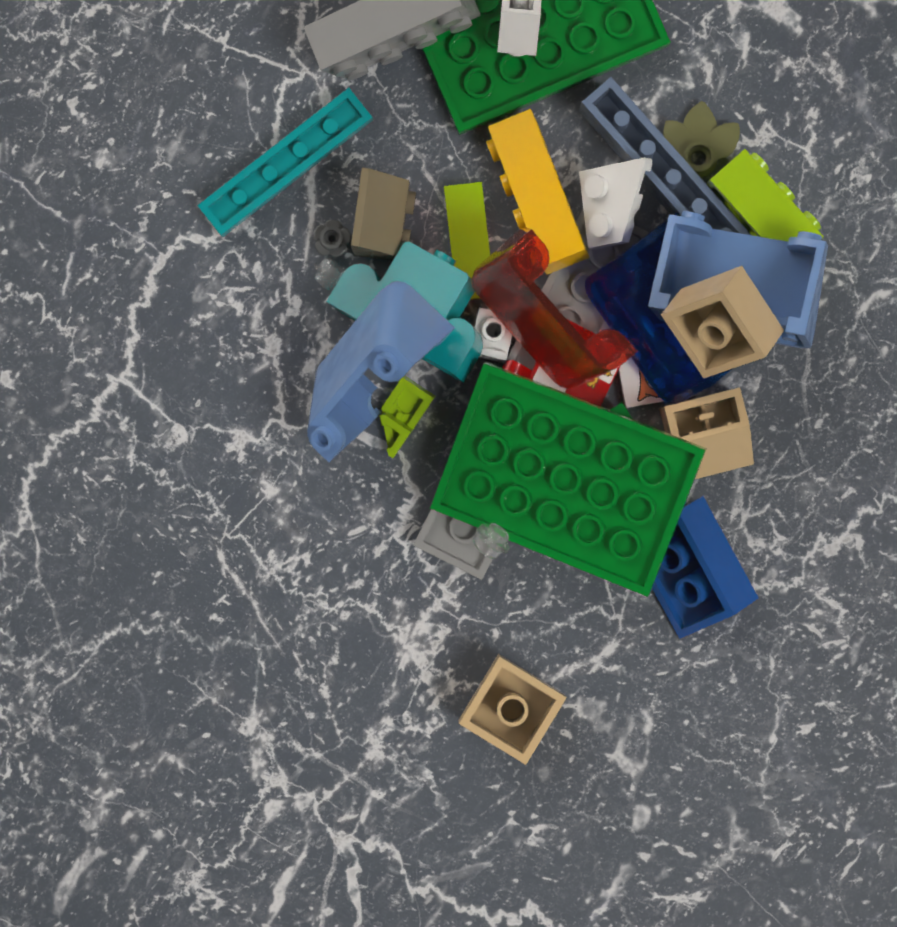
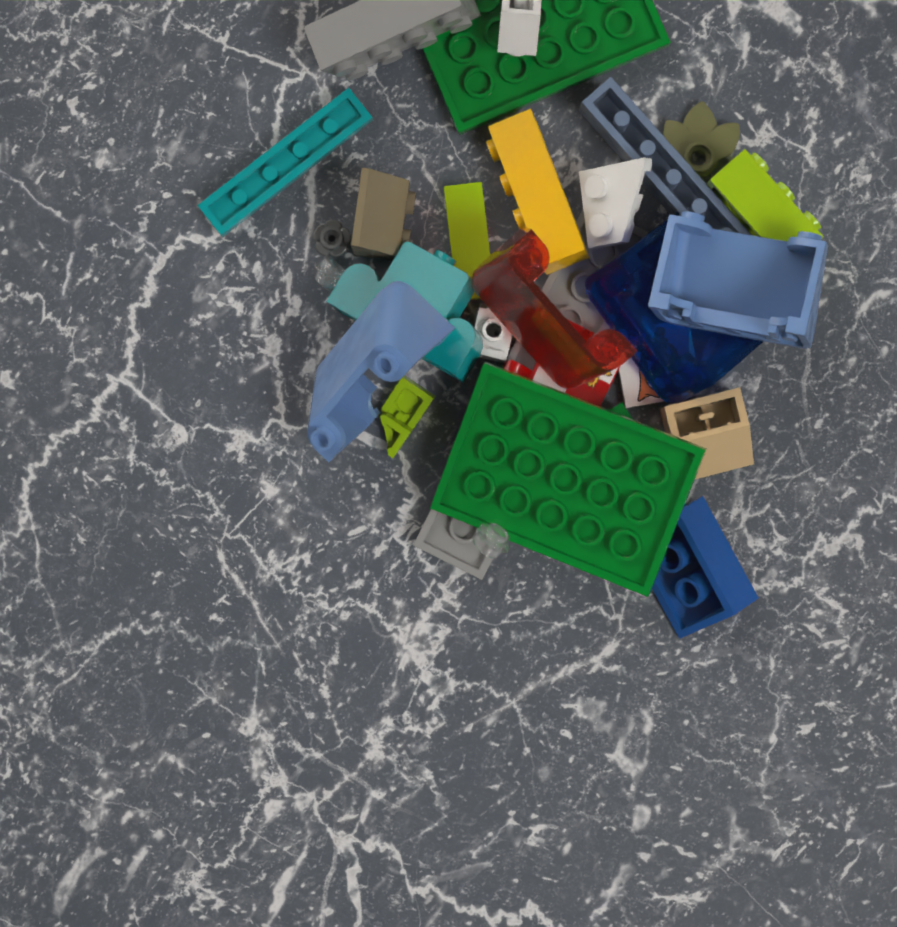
tan brick [458,654,567,765] -> none
tan brick [661,266,784,378] -> none

